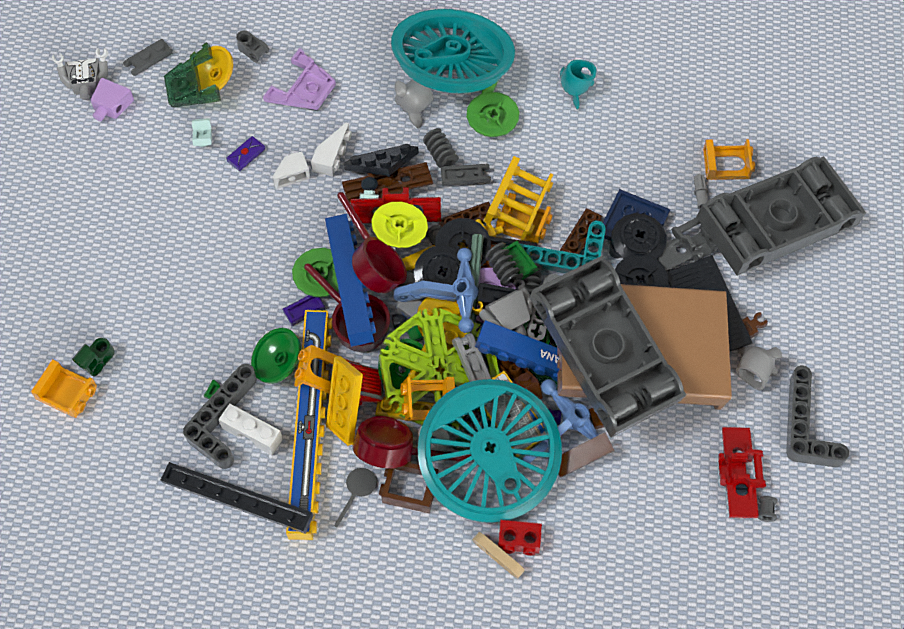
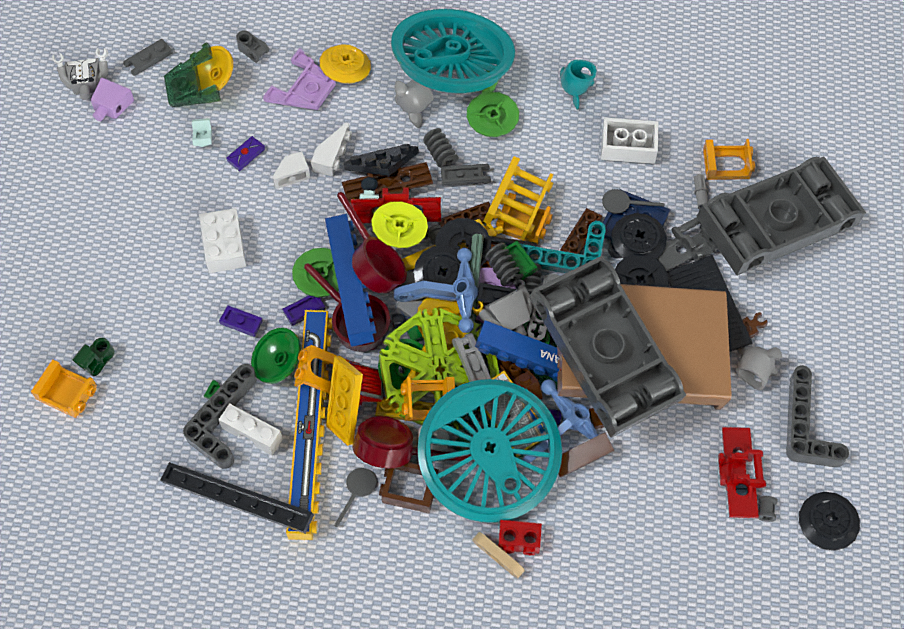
none -> white brick [199,208,246,273]
none -> dark purple plate [219,305,263,337]
none -> yellow piece [319,44,371,84]
none -> white brick [601,118,658,164]
none -> dark grey piece [602,189,665,214]
none -> black piece [799,492,860,551]

